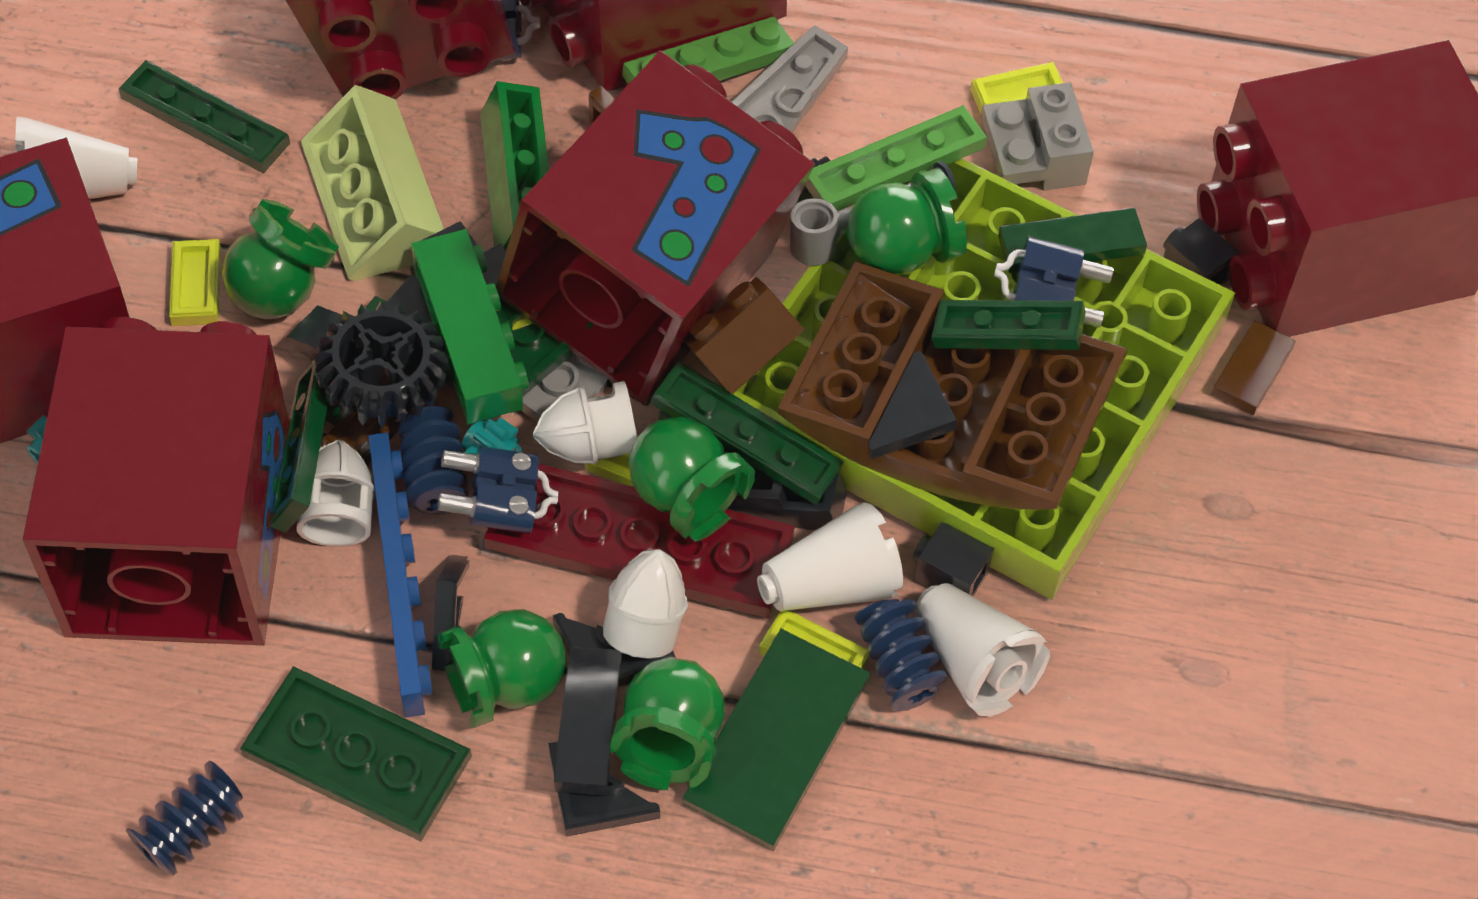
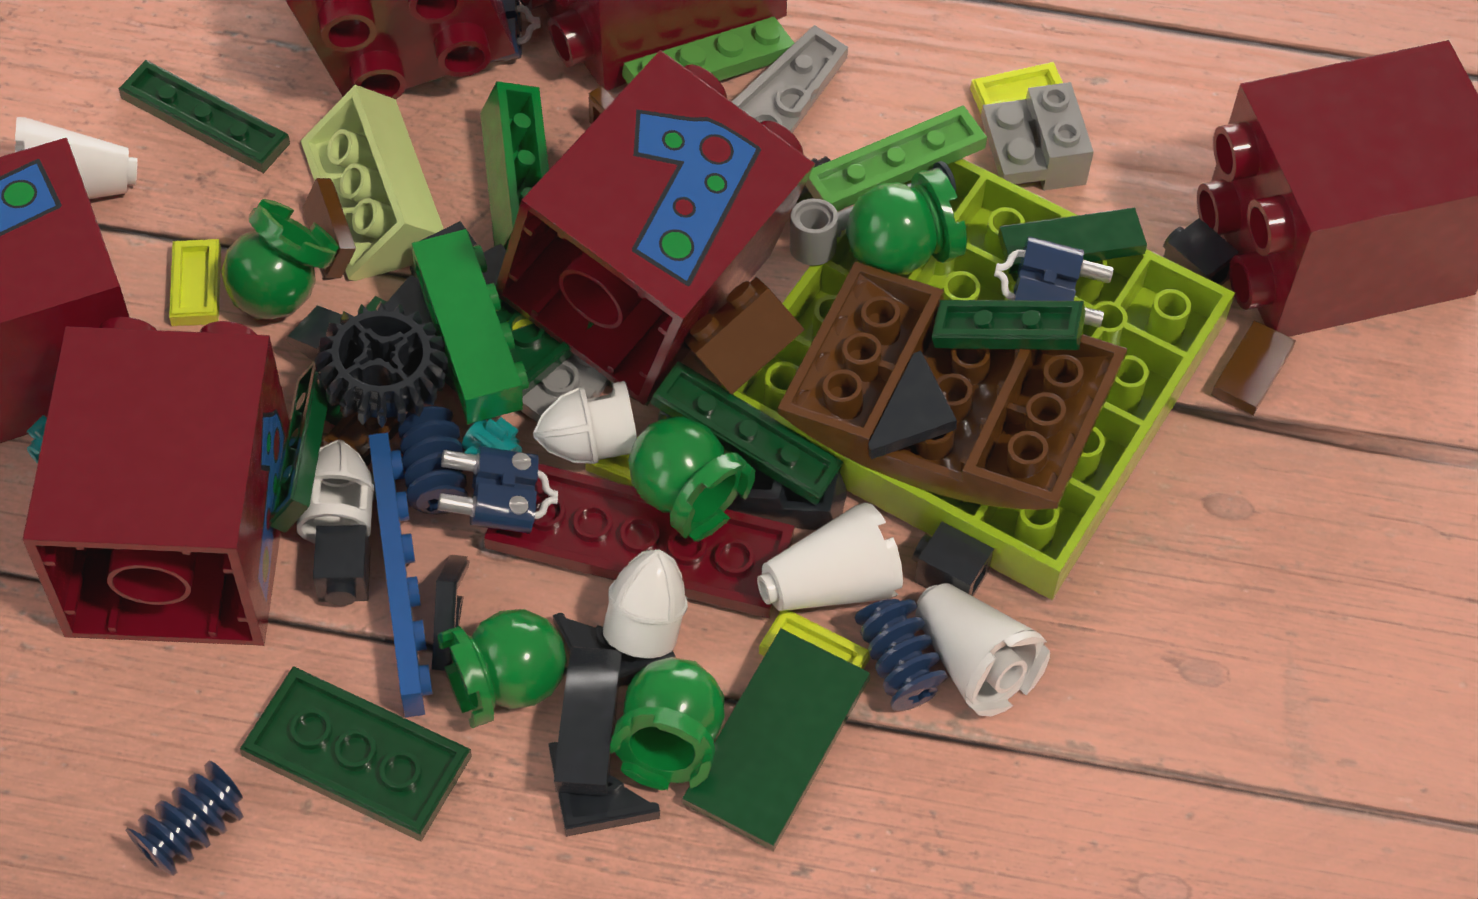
none -> reddish brown tile [302,178,356,278]
none -> black brick [313,525,371,606]

